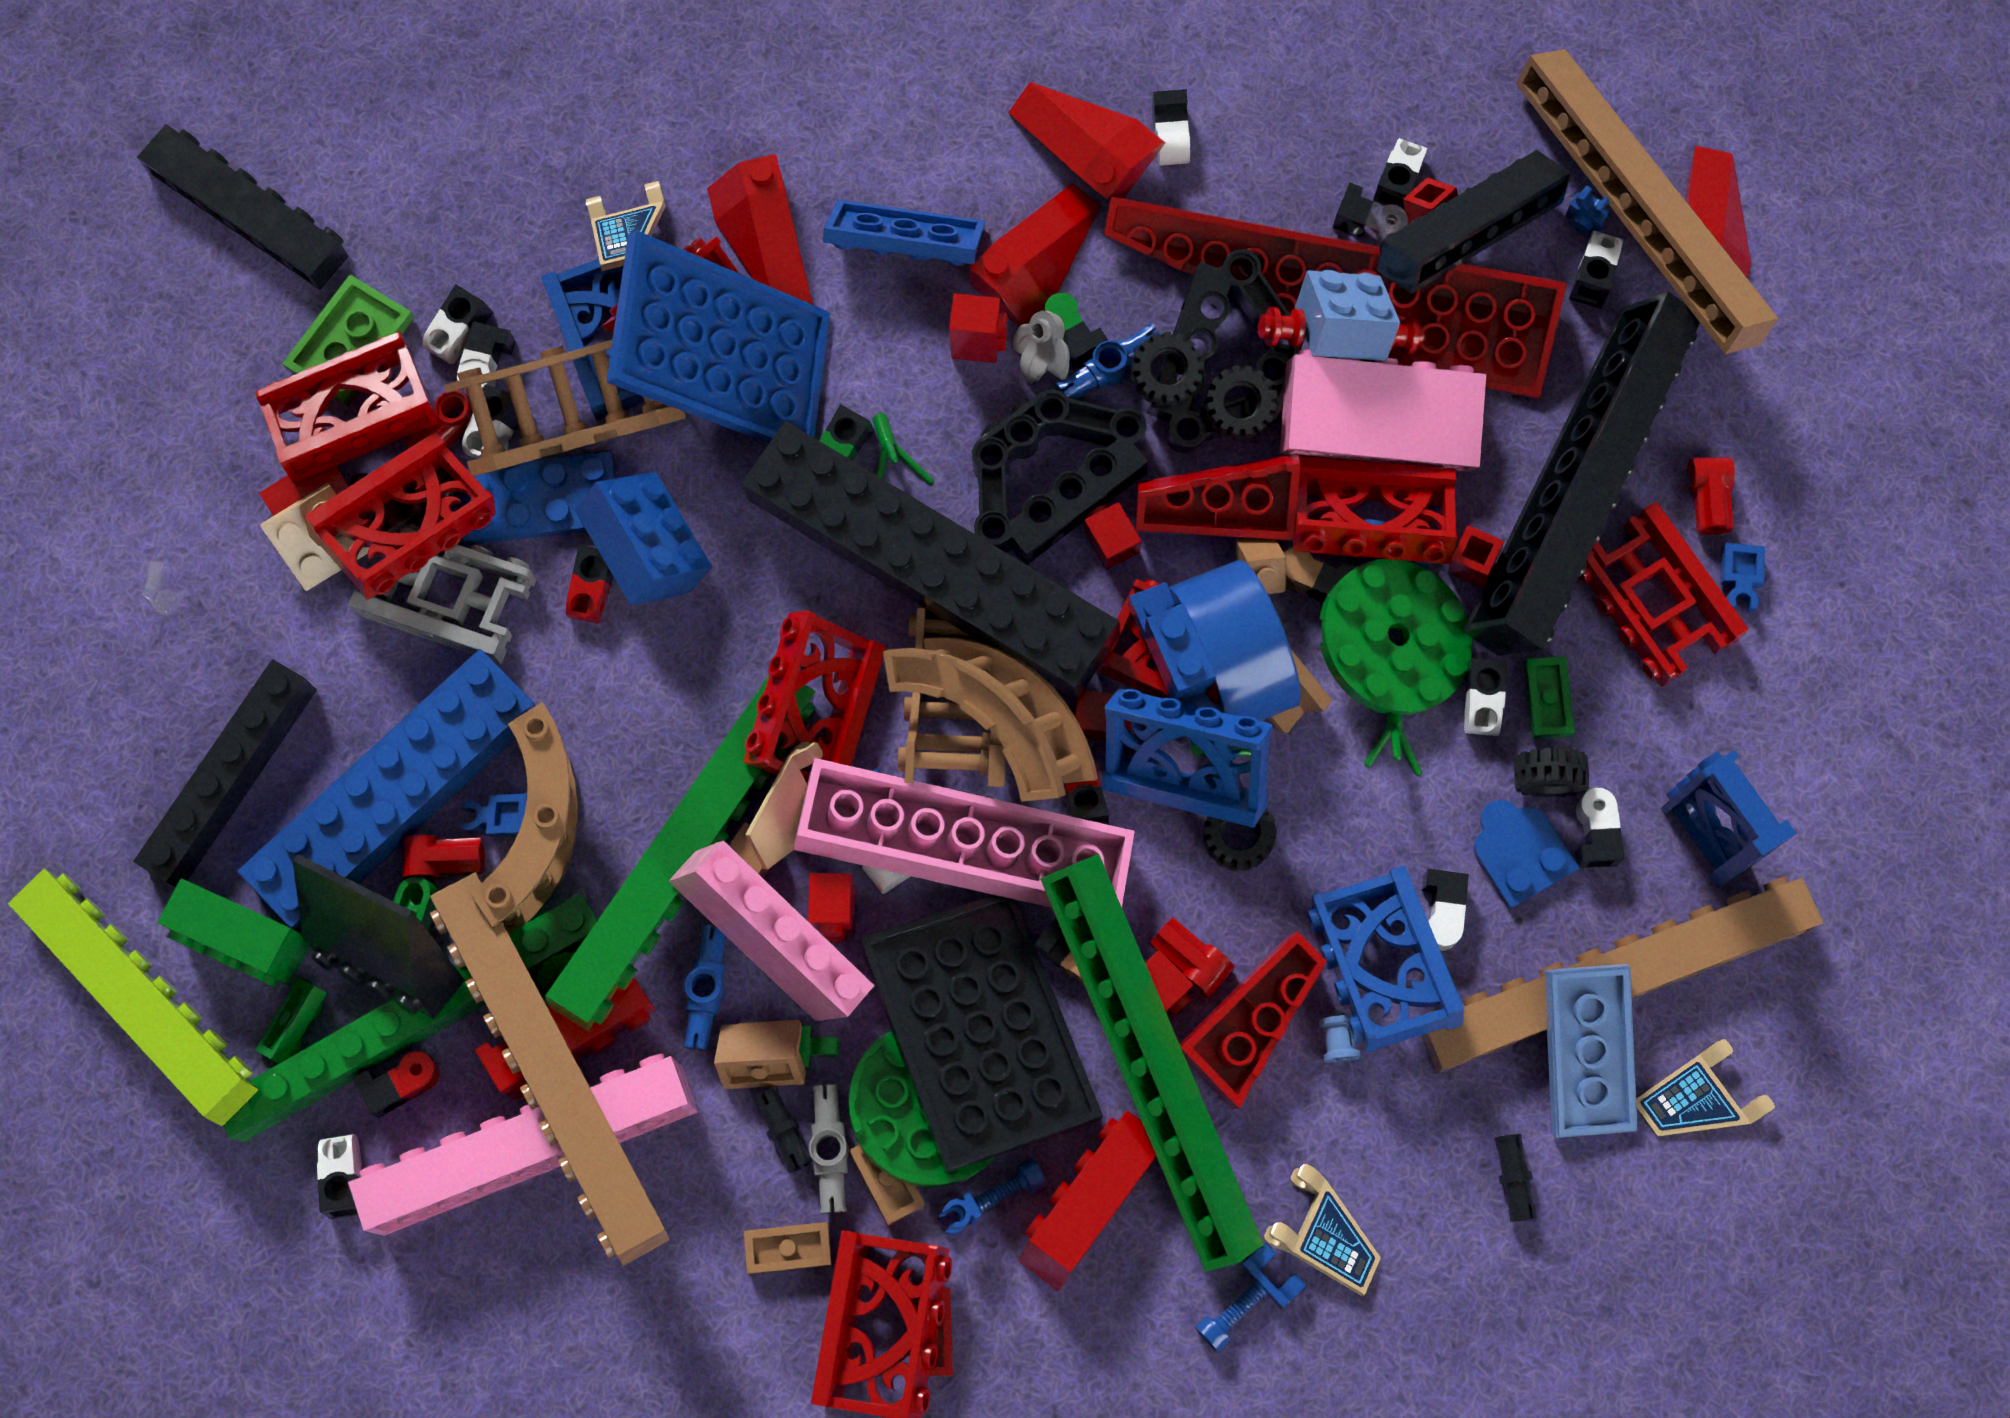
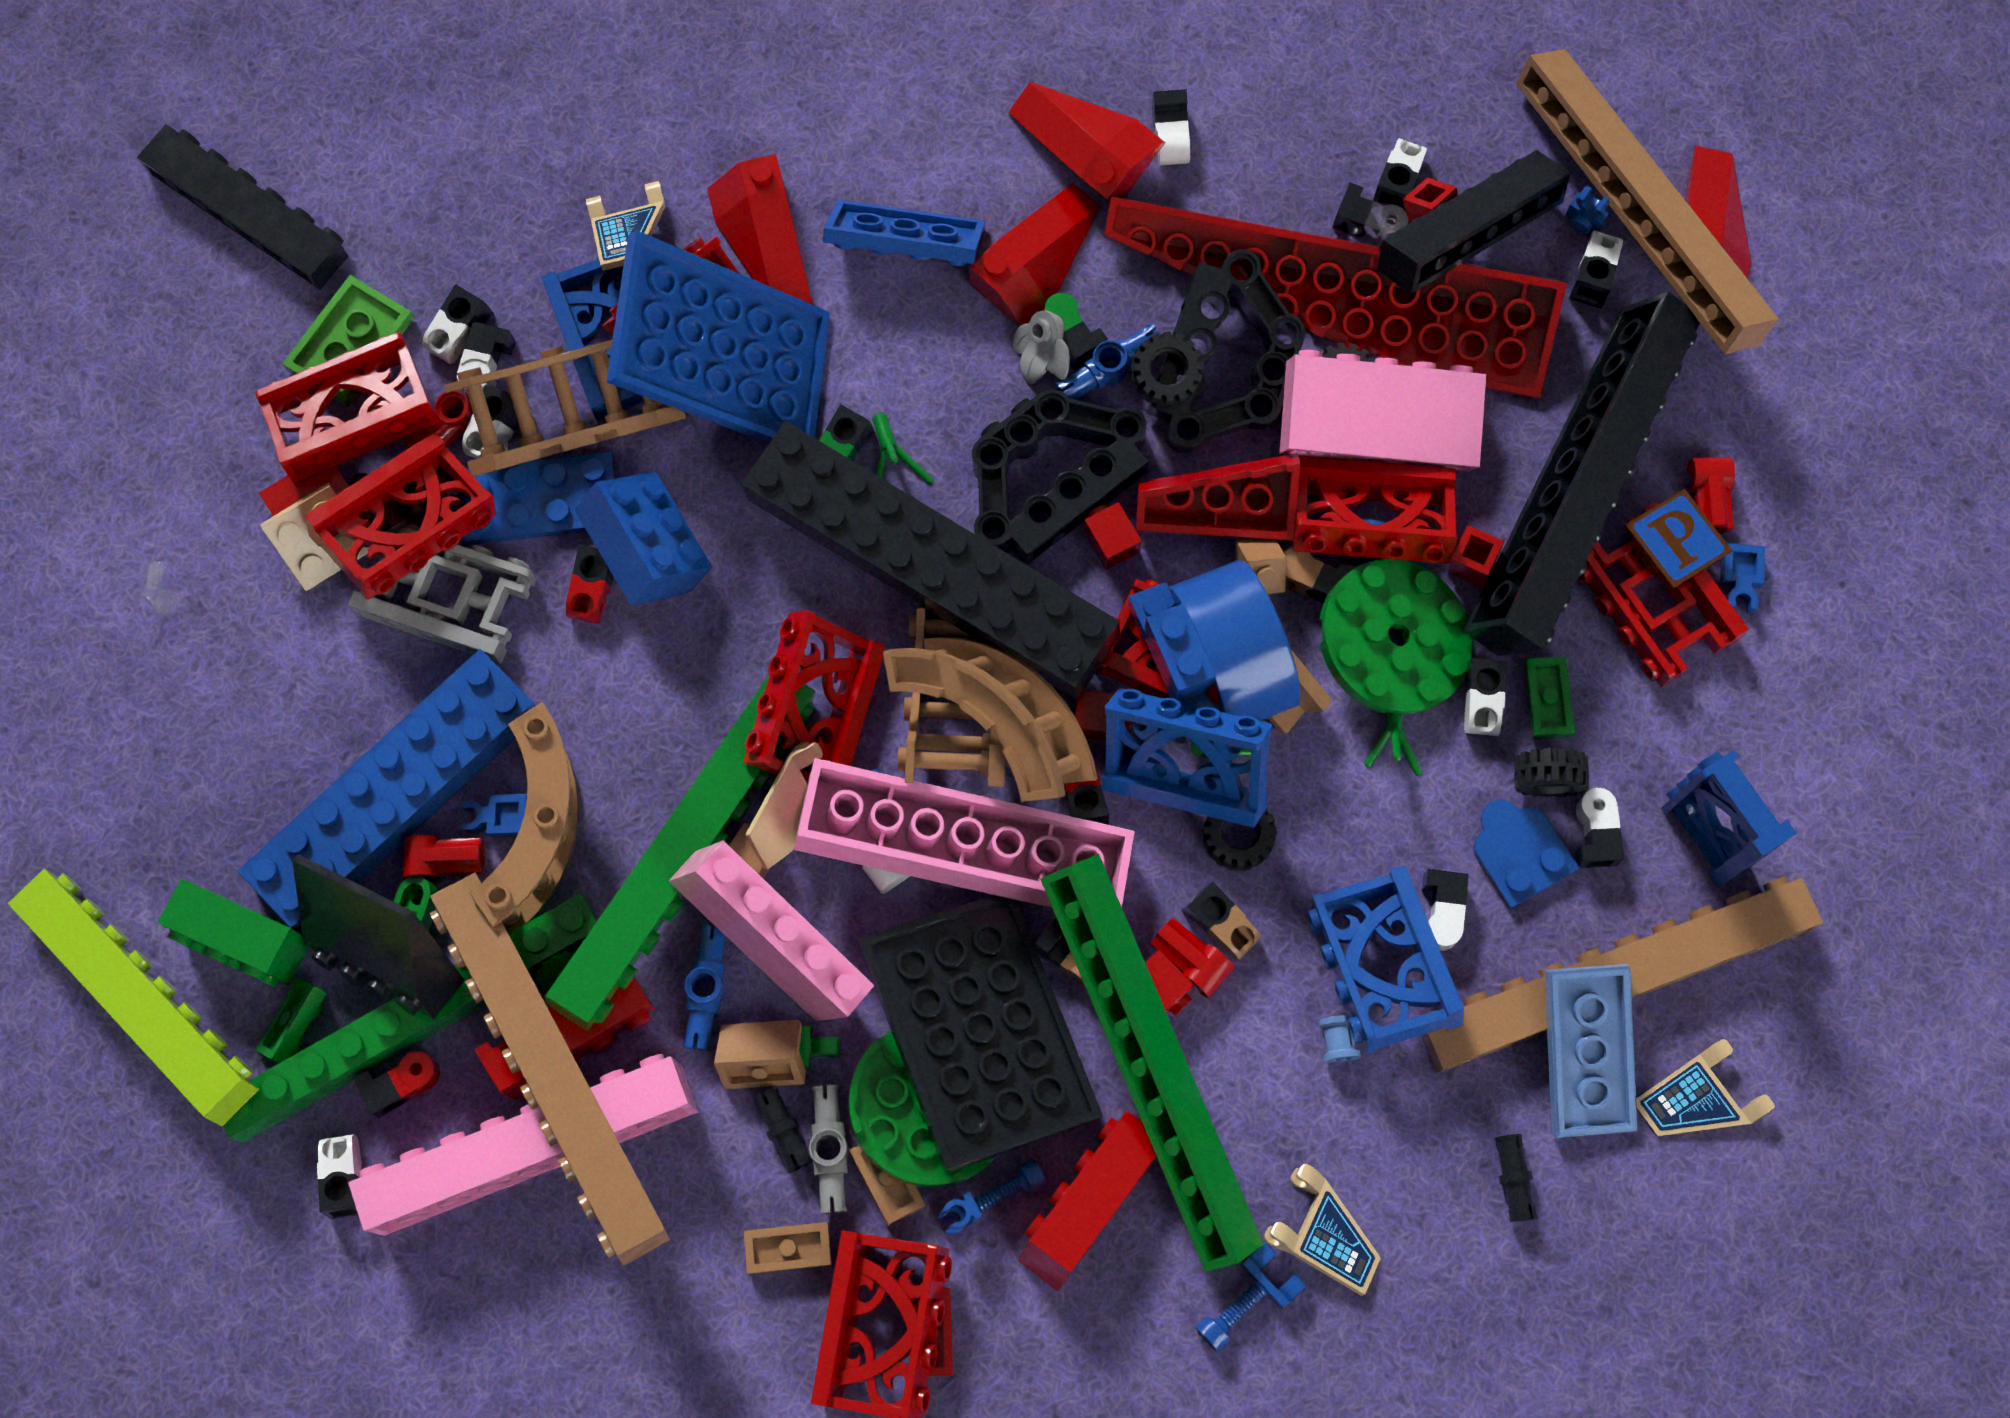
black brick [133,659,317,888] -> none
red brick [808,873,856,944] -> none
red brick [949,293,1008,363] -> none
red wedge [1179,931,1327,1109] -> none
black tyre [1203,365,1277,440] -> none
medium blue brick [1258,270,1424,361] -> none
none -> leg [1182,881,1261,961]
none -> piece [1624,489,1732,589]

